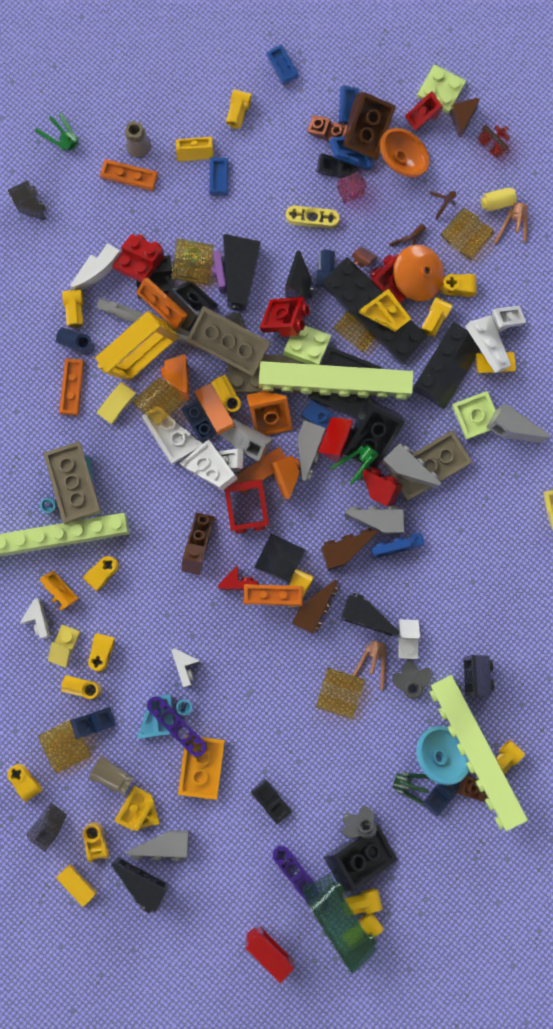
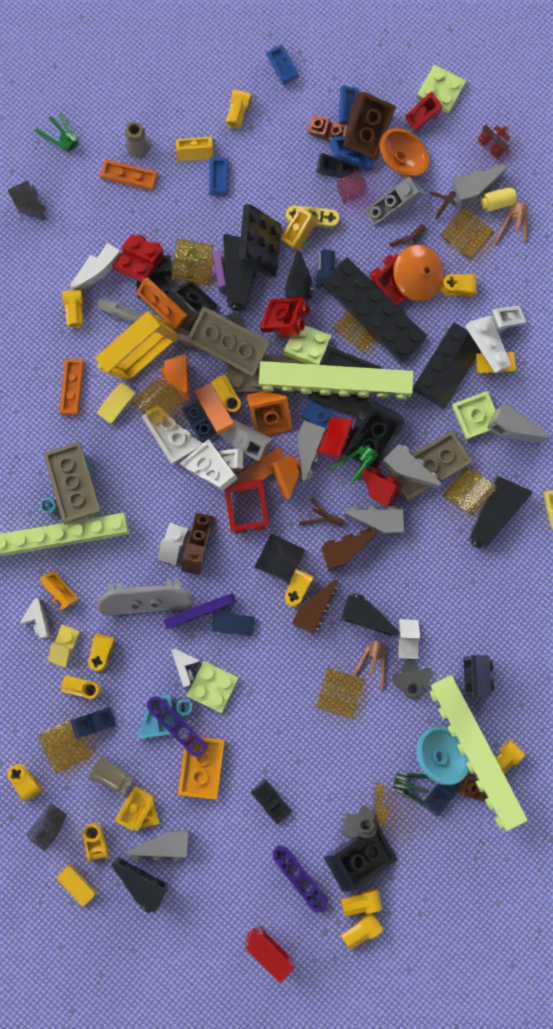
dark blue piece [55,327,95,355] -> none
yellow piece [83,556,119,592] -> none
red slope [218,565,258,590] -> none
orange tile [243,584,303,606] -> none
clear green windscreen [303,873,378,974] -> none
copper slope [351,247,378,268] -> none
yellow wing [359,289,411,331] -> none
blue hinge [371,533,425,559] -> none
yellow piece [421,297,453,337] -> none
reddish brown slope [450,97,480,138] -> none
none -> light grey piece [97,578,194,616]
none -> white slope [158,523,188,566]
none -> dark purple beam [163,593,237,629]
none -> yellowish green plate [187,661,238,713]
none -> dark blue slope [211,612,255,636]
none -> black plate [239,204,282,278]
none -> yellow slope [281,207,319,251]
none -> reddish brown plant [299,498,344,526]
none -> light grey slope [365,177,425,226]
none -> clear yellow slope [373,781,389,828]
none -> clear yellow slope [442,468,497,516]
none -> light grey slope [451,164,507,207]
none -> black slope [467,476,533,549]

